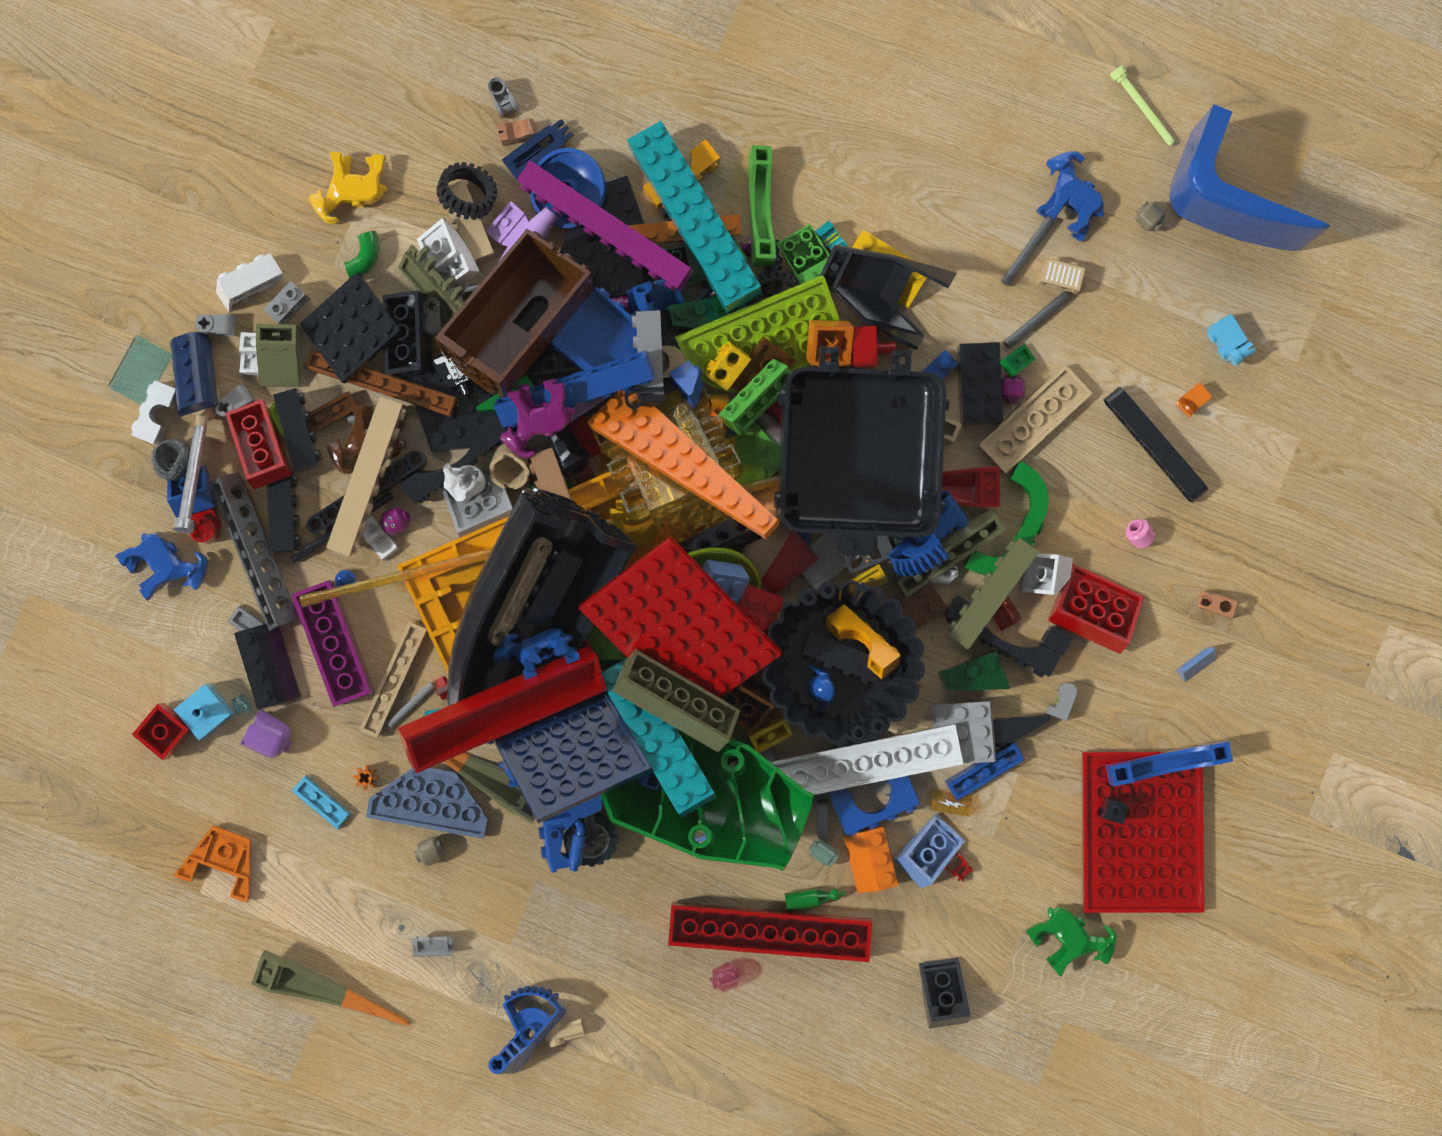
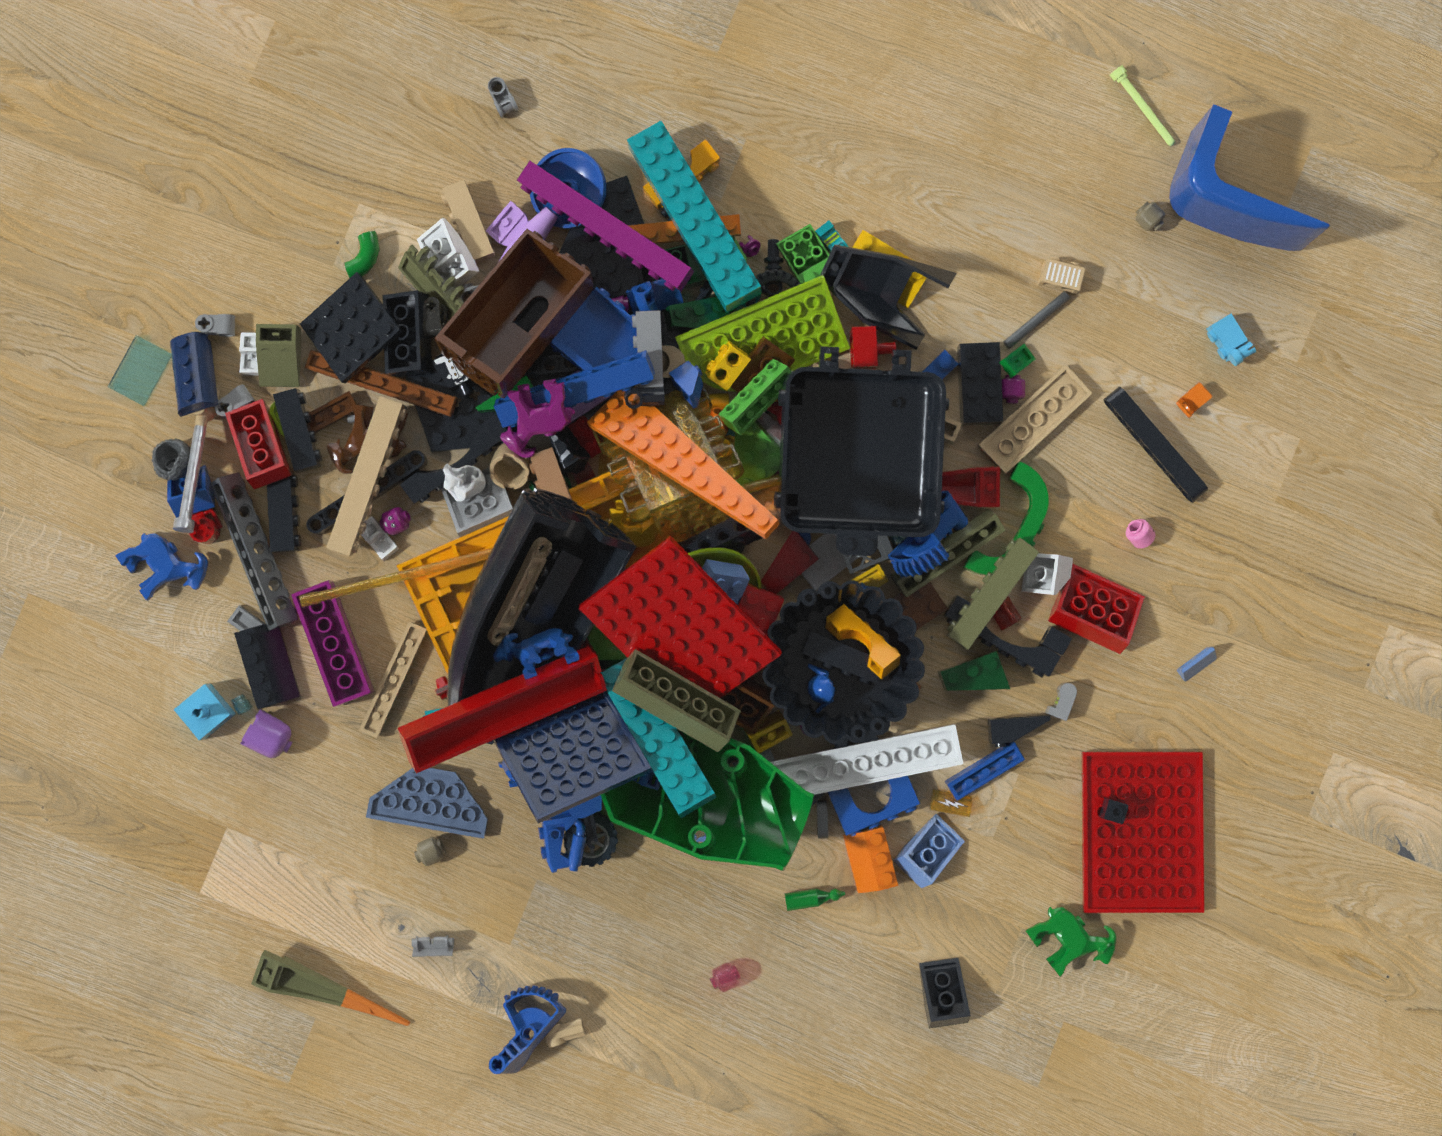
white arch [131,380,177,445] -> none
red brick [132,703,192,760] -> none
orange wing [174,825,252,903] -> none
white wedge [216,253,283,313] -> none
light grey brick [264,281,310,324] -> none
black bar [290,491,395,563] -> none
medium azure tile [292,775,351,829] -> none
yellow animal [309,151,388,224] -> none
blue tile [335,570,356,590] -> none
orange gear [353,765,379,790] -> none
light grey bar [386,682,435,728] -> none
black tyre [436,162,498,220] -> none
olive plate [444,753,535,824] -> none
nougat leg [497,118,537,146] -> none
dark blue hinge [502,119,574,182] -> none
red brick [668,902,873,962] -> none
bright green arch [748,145,776,267] -> none
orange brick [806,320,854,366] -> none
sand green brick [809,839,839,867] -> none
white arm [931,565,959,585] -> none
light grey plate [931,701,996,763] -> none
red piece [945,852,973,882] -> none
dark grey piece [1001,217,1055,286] -> none
blue animal [1036,151,1105,242] -> none
blue arch [1105,740,1233,786] -> none
nougat leg [1196,591,1238,619] -> none

